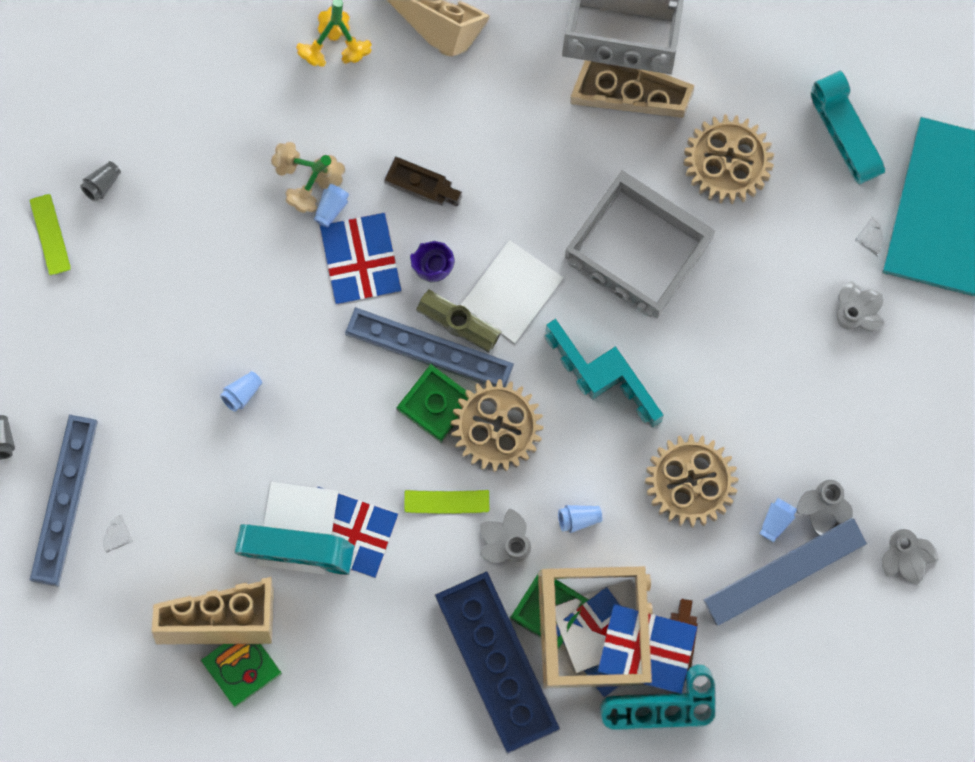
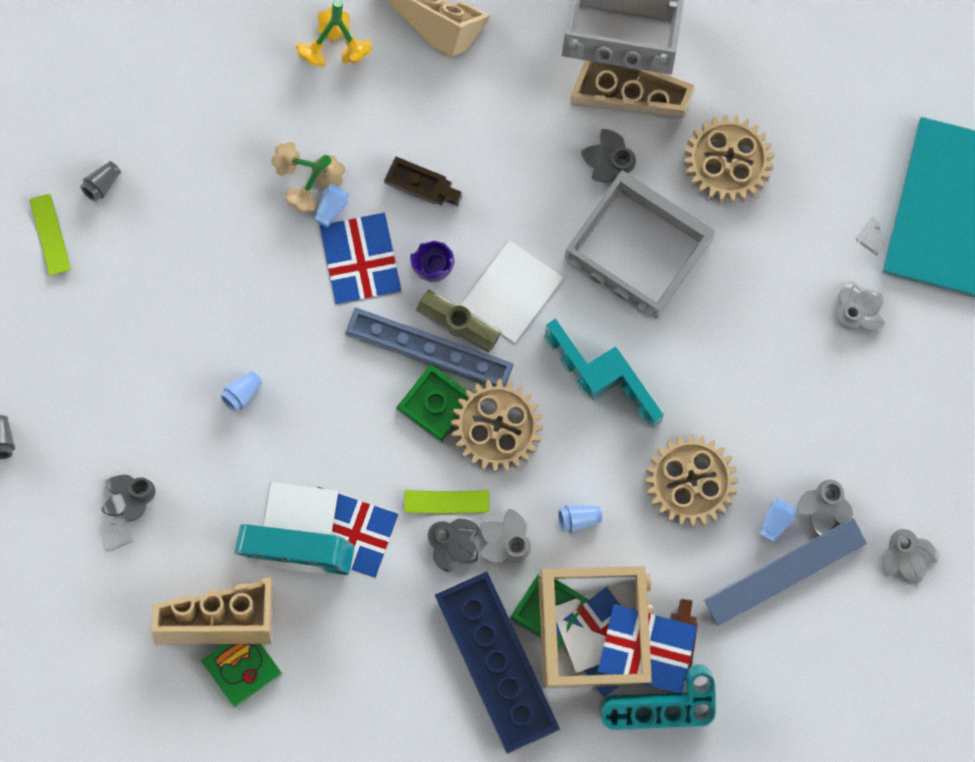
sand blue tile [30,414,98,587] -> none
teal beam [810,70,886,185] -> none
none -> dark grey plate [101,475,156,523]
none -> dark grey plate [427,518,480,572]
none -> dark grey plate [581,129,636,182]

